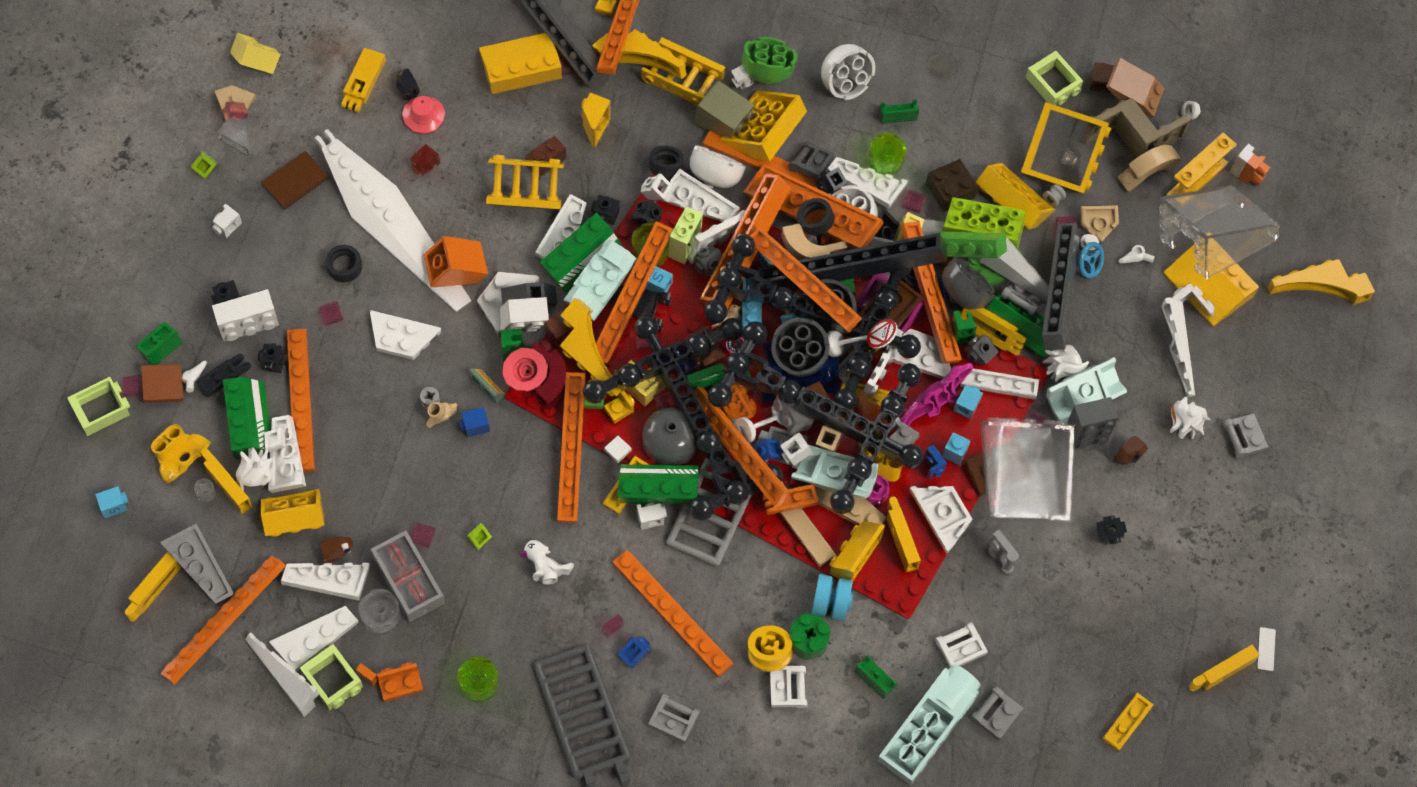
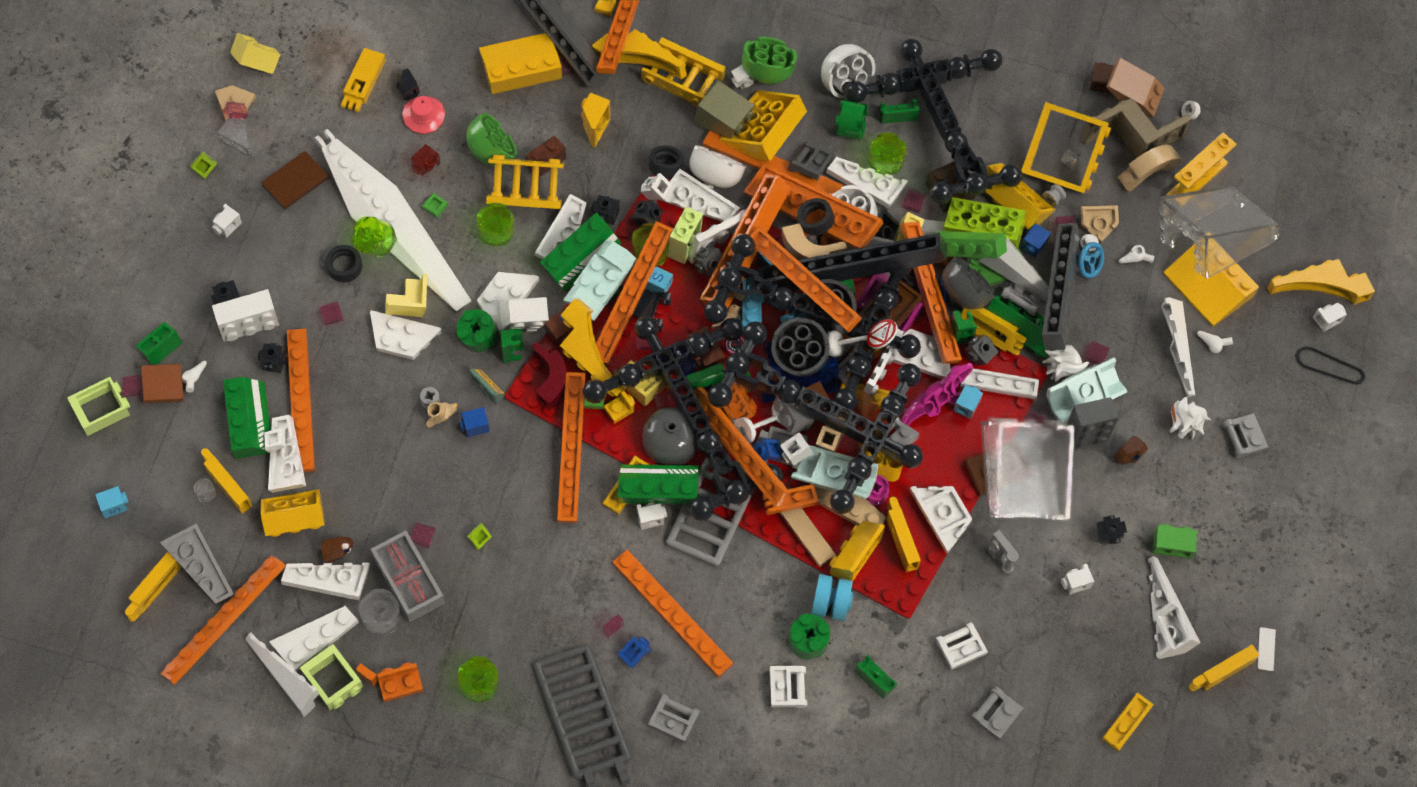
yellow piece [151,424,211,483] -> none
black hinge [196,353,252,397] -> none
white hair [236,448,275,491] -> none
orange slope [423,236,488,288] -> none
black slope [501,283,557,306] -> none
coral hat [502,348,548,391] -> none
white animal [519,540,574,585] -> none
white tile [604,436,632,463] -> none
yellow wheel [748,625,792,672] -> none
black brick [815,167,848,195] -> none
light aqua brick [878,664,981,786] -> none
blue bracket [925,445,947,479] -> none
medium azure brick [942,432,970,465] -> none
yellowish green window [1025,51,1083,106] -> none
white bracket [1172,283,1215,317] -> none
orange hips [1229,144,1271,186] -> none
none -> clear neon green brick [352,216,397,257]
none -> light yellow panel [385,274,427,317]
none -> bright green tile [422,193,448,218]
none -> green brick [456,309,499,353]
none -> bright green cylinder [466,113,517,168]
none -> clear neon green brick [476,203,515,246]
none -> green brick [835,100,868,140]
none -> black piece [844,39,1023,204]
none -> blue brick [1021,223,1051,257]
none -> white brick [1061,564,1094,595]
none -> clear pink tile [1085,341,1110,364]
none -> white wedge [1148,556,1200,659]
none -> bright green brick [1153,524,1197,559]
none -> white animal [1197,331,1233,354]
none -> black piece [1297,346,1365,384]
none -> white brick [1313,303,1347,332]

